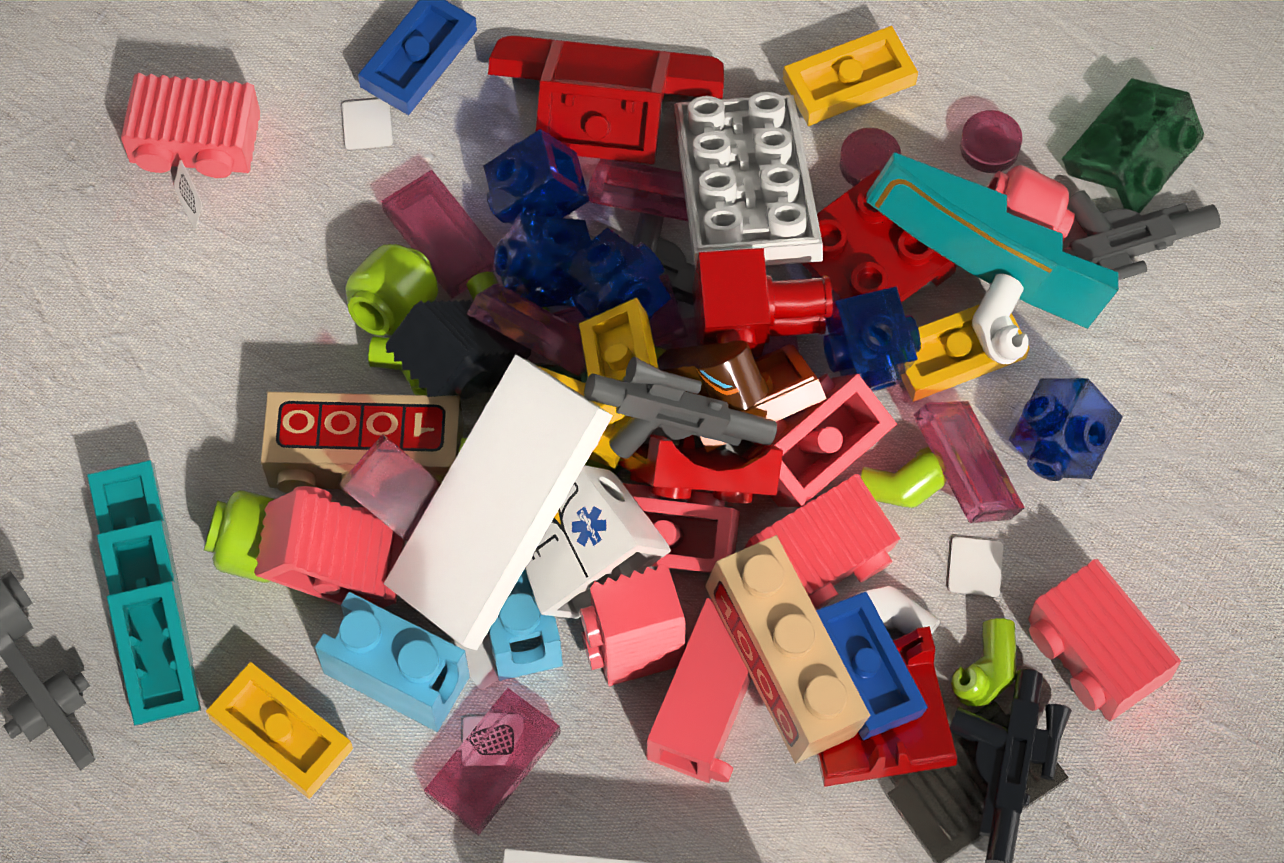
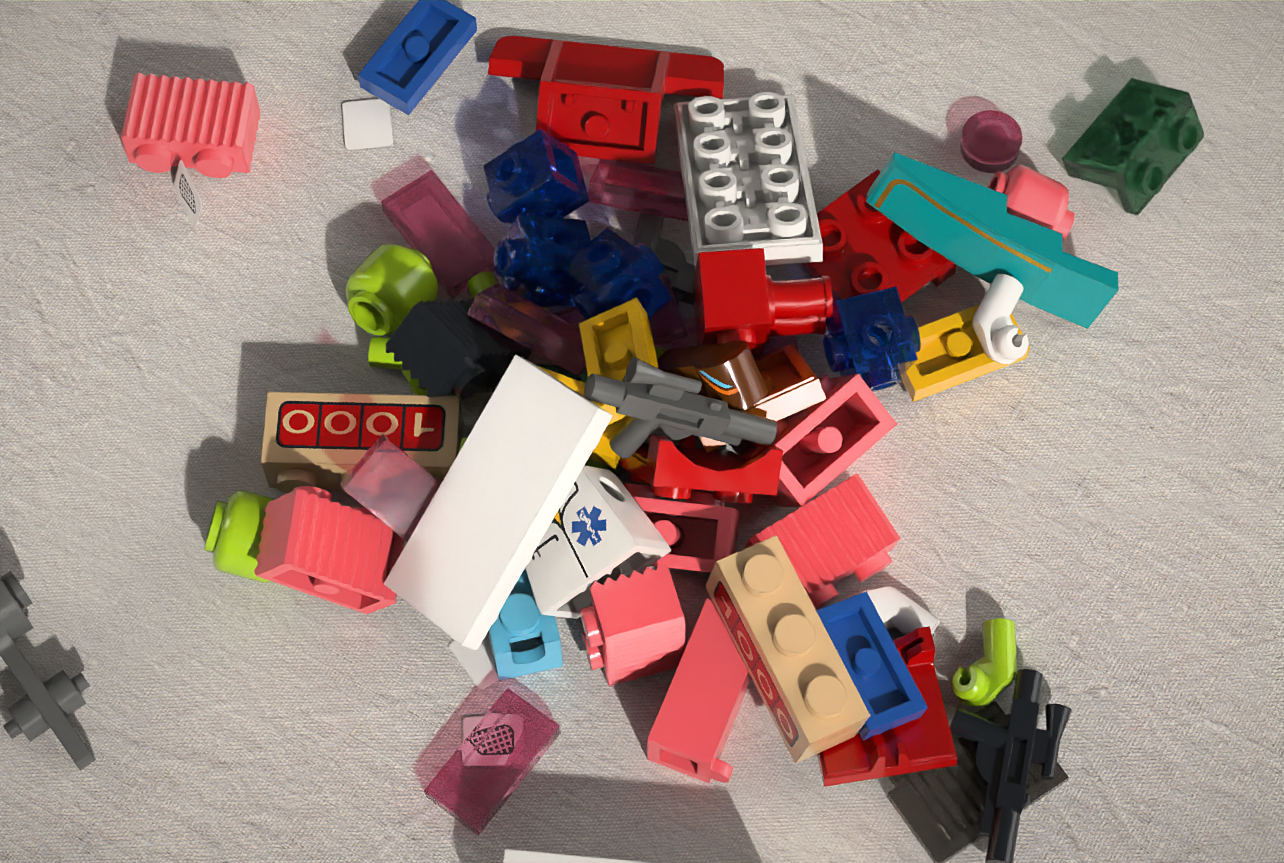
teal slope [87,460,201,726] -> none
yellow plate [206,662,353,799] -> none
medium azure brick [315,592,470,732] -> none
yellow plate [783,25,918,126] -> none
clear pink tile [839,128,901,186] -> none
lime arm [861,447,950,508] -> none
clear pink tile [913,401,1025,523] -> none
white sticker [948,537,1003,597] -> none
clear blue brick [1009,378,1123,481] -> none
coral brick [1028,559,1181,721] -> none
dark grey piece [1063,190,1221,280] -> none

